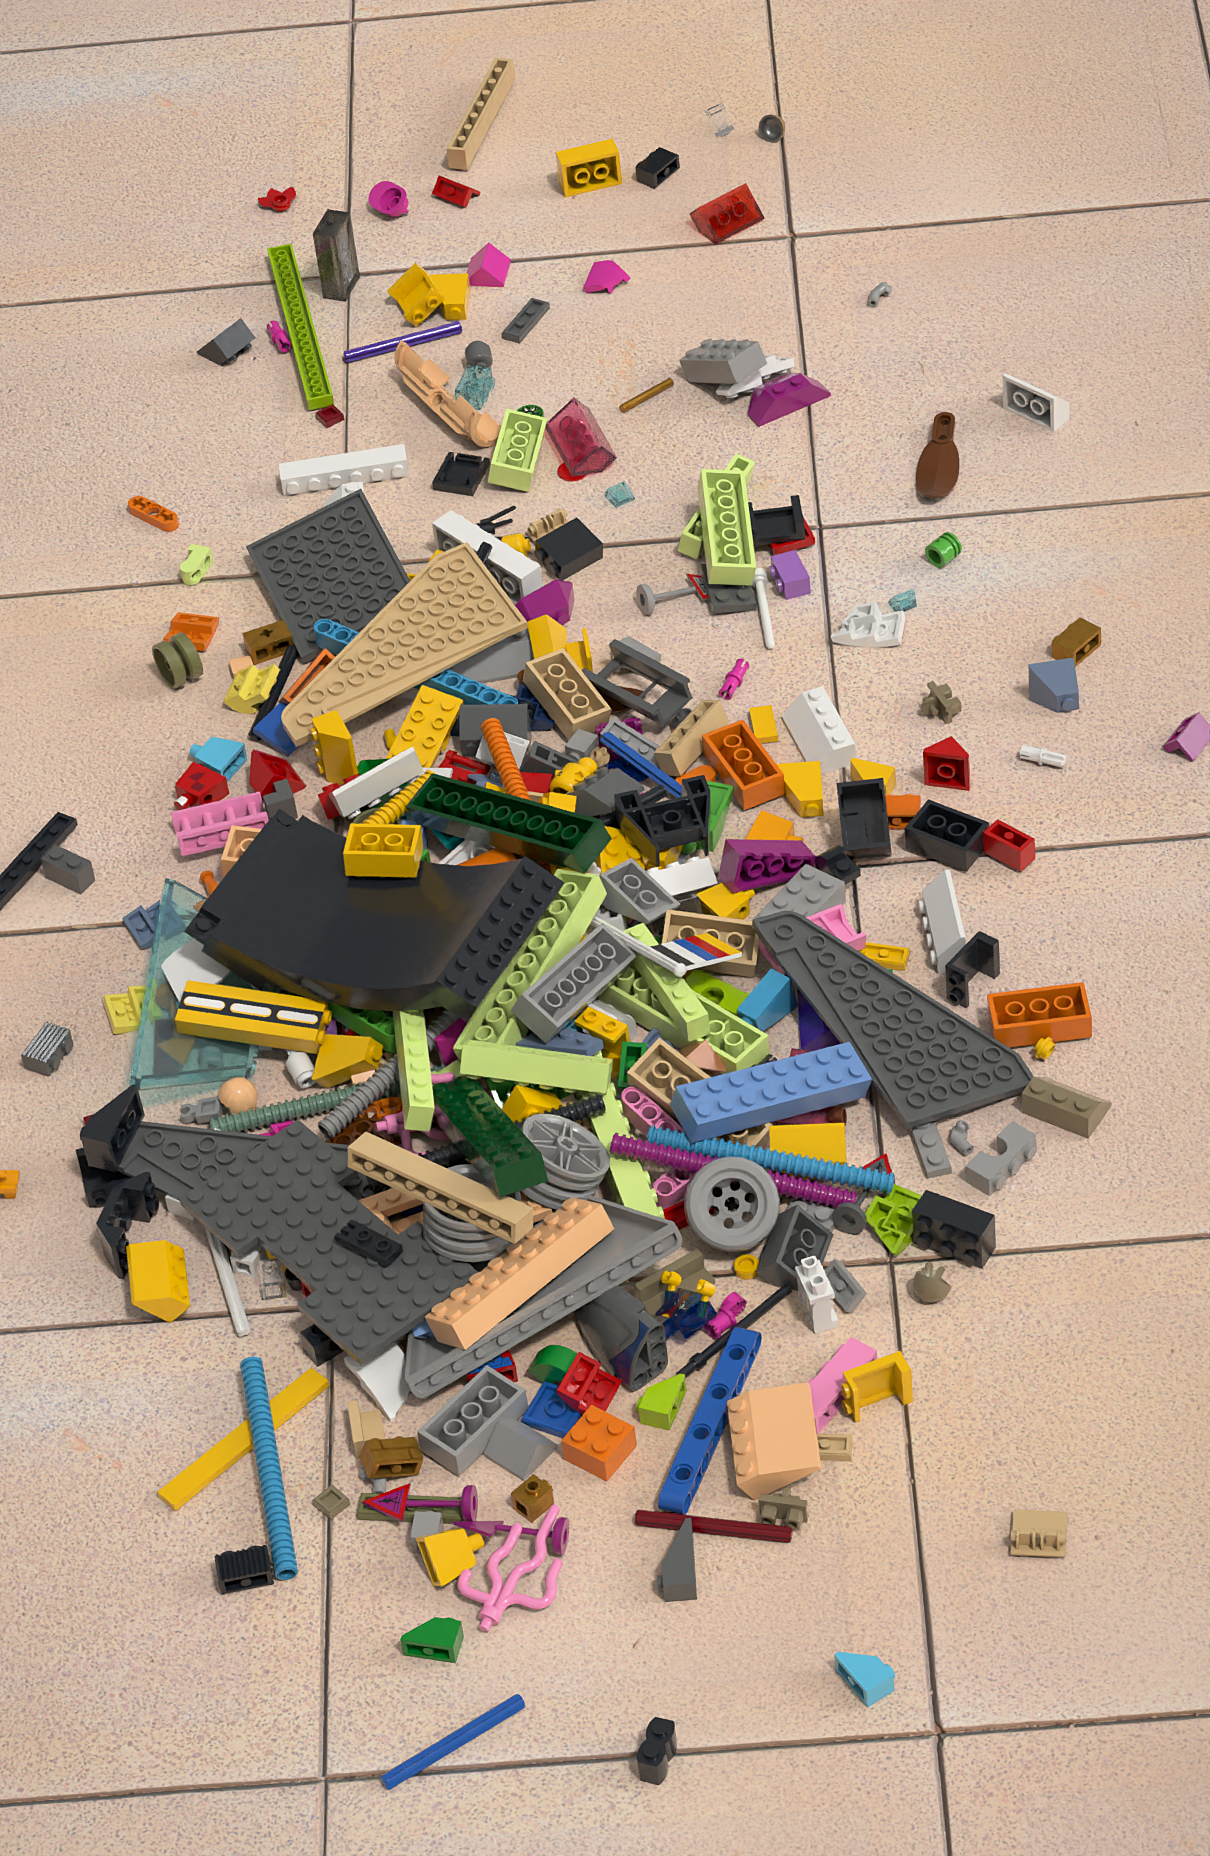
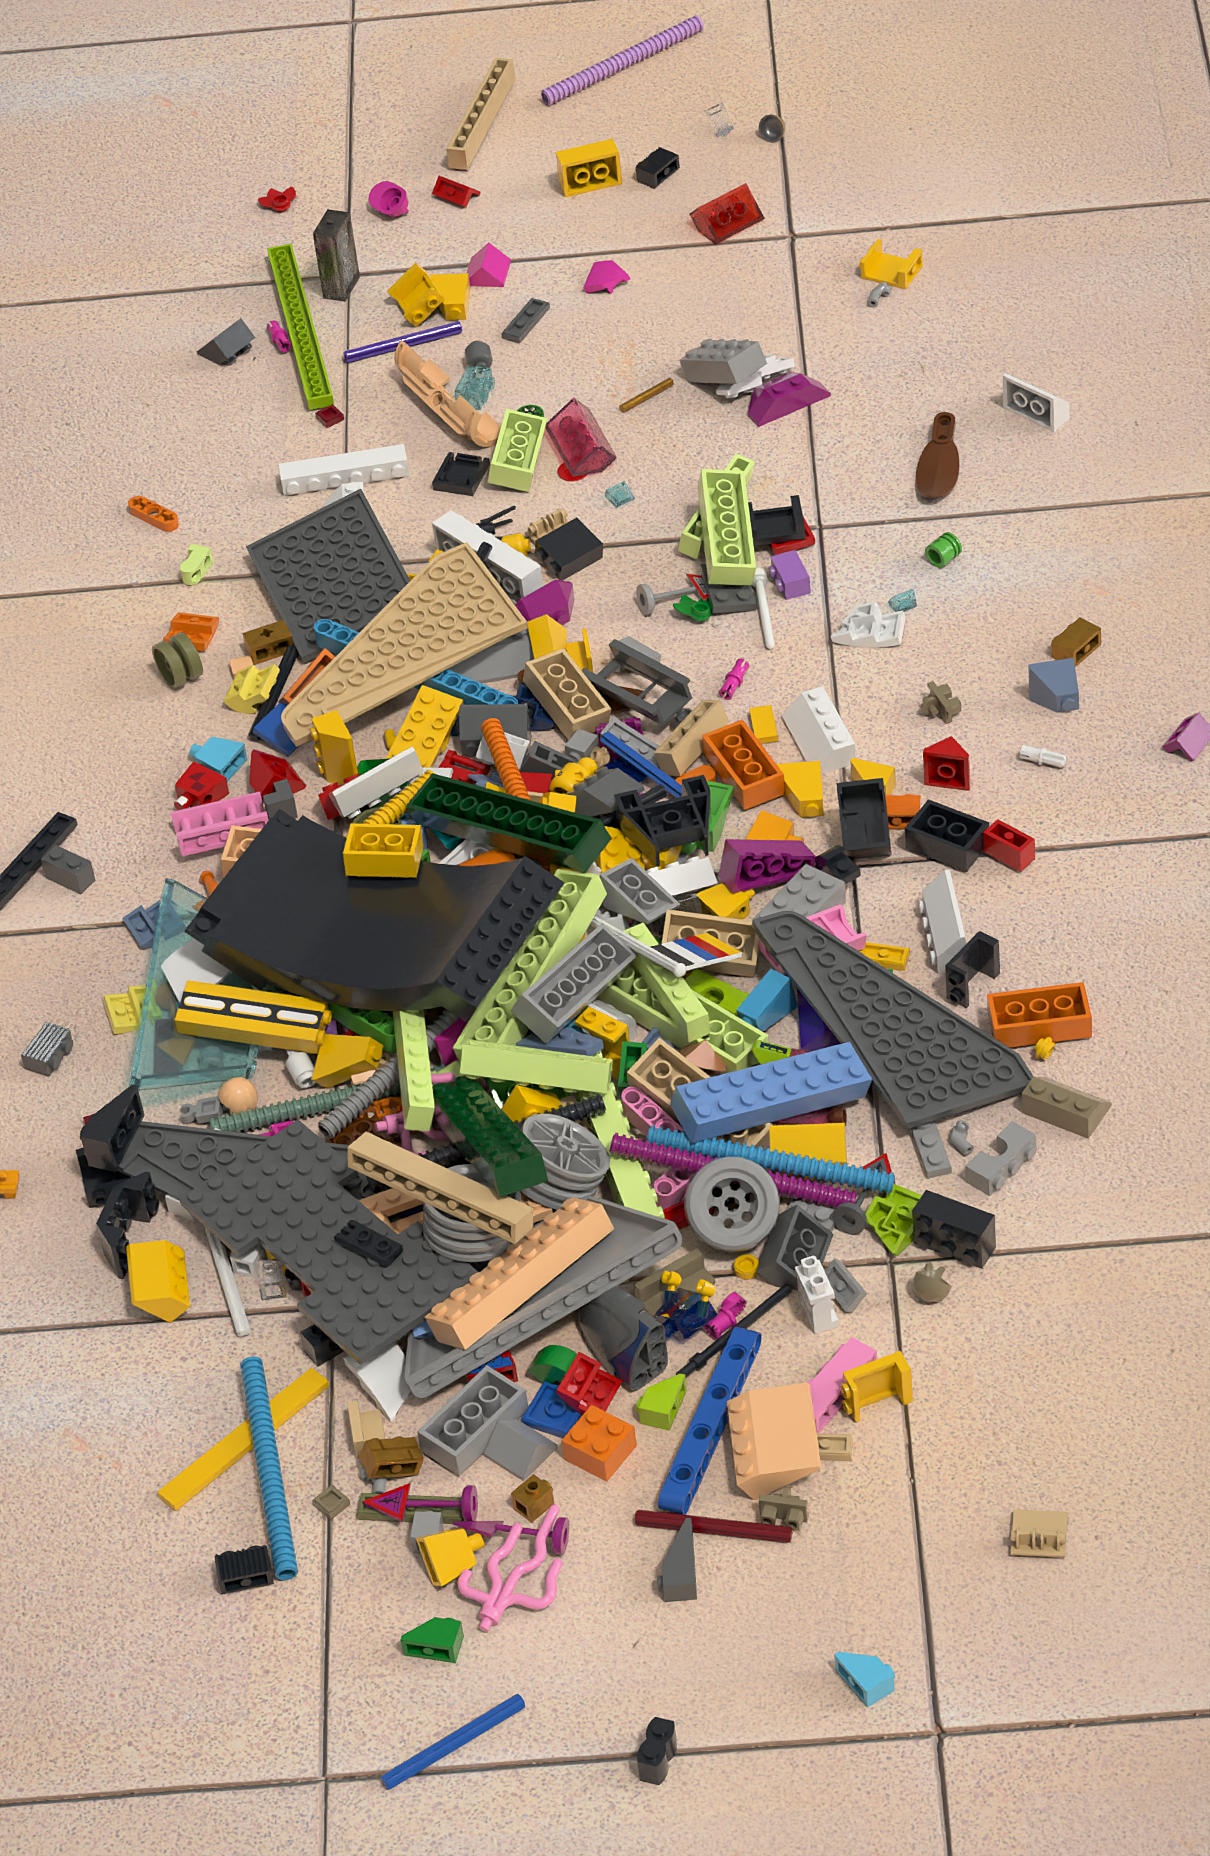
none -> lavender piece [541,15,704,106]
none -> green plate [673,595,712,622]
none -> lime slope [752,1040,791,1064]
none -> yellow panel [859,239,923,289]

